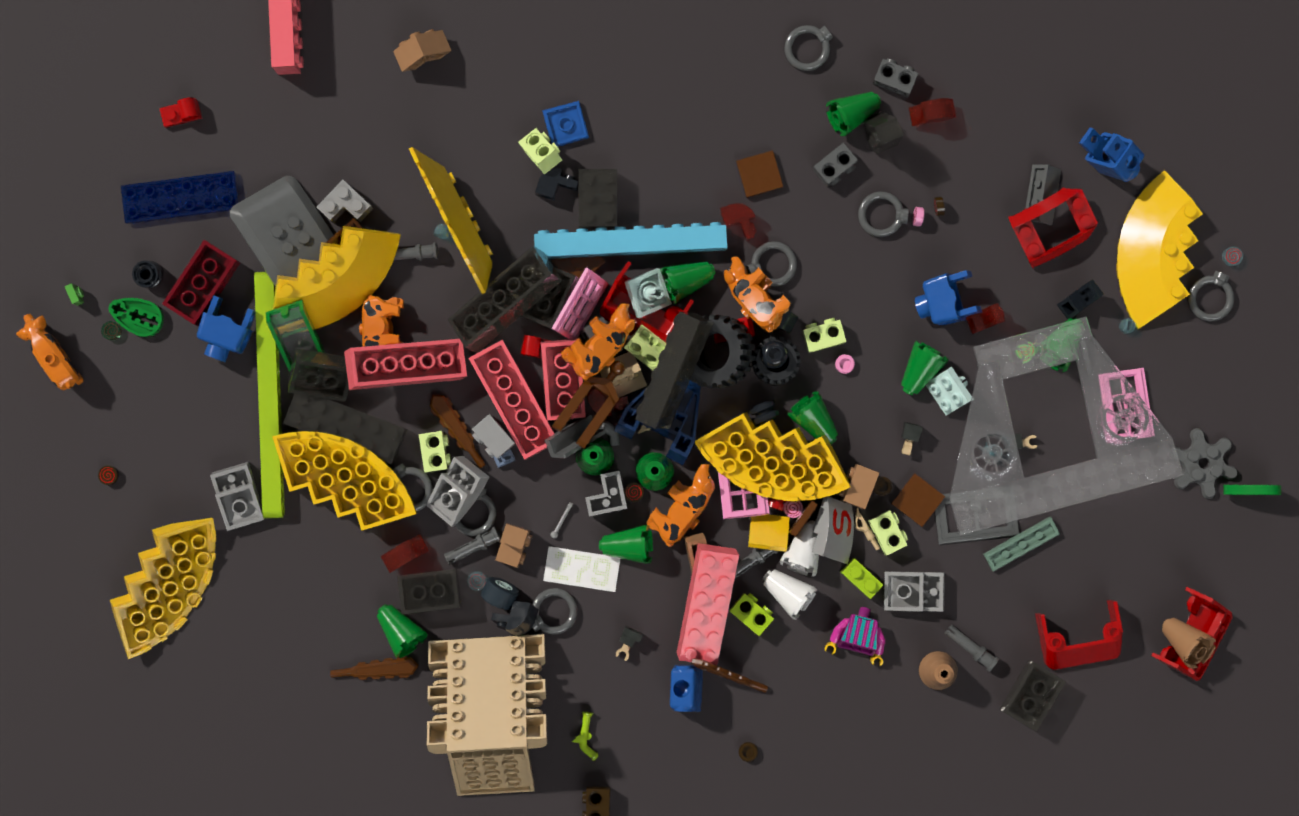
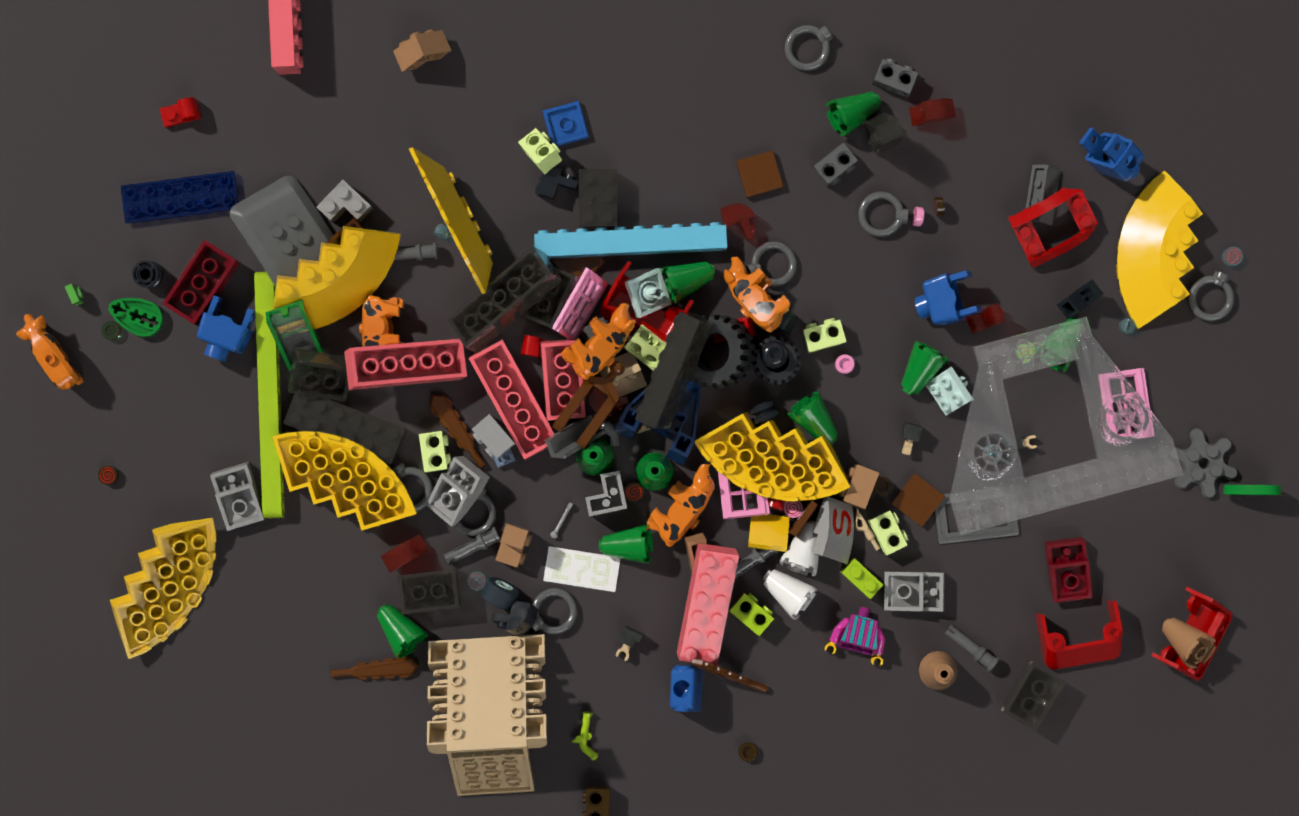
sand green tile [983,517,1060,571] -> none
none -> dark red slope [1044,537,1092,603]

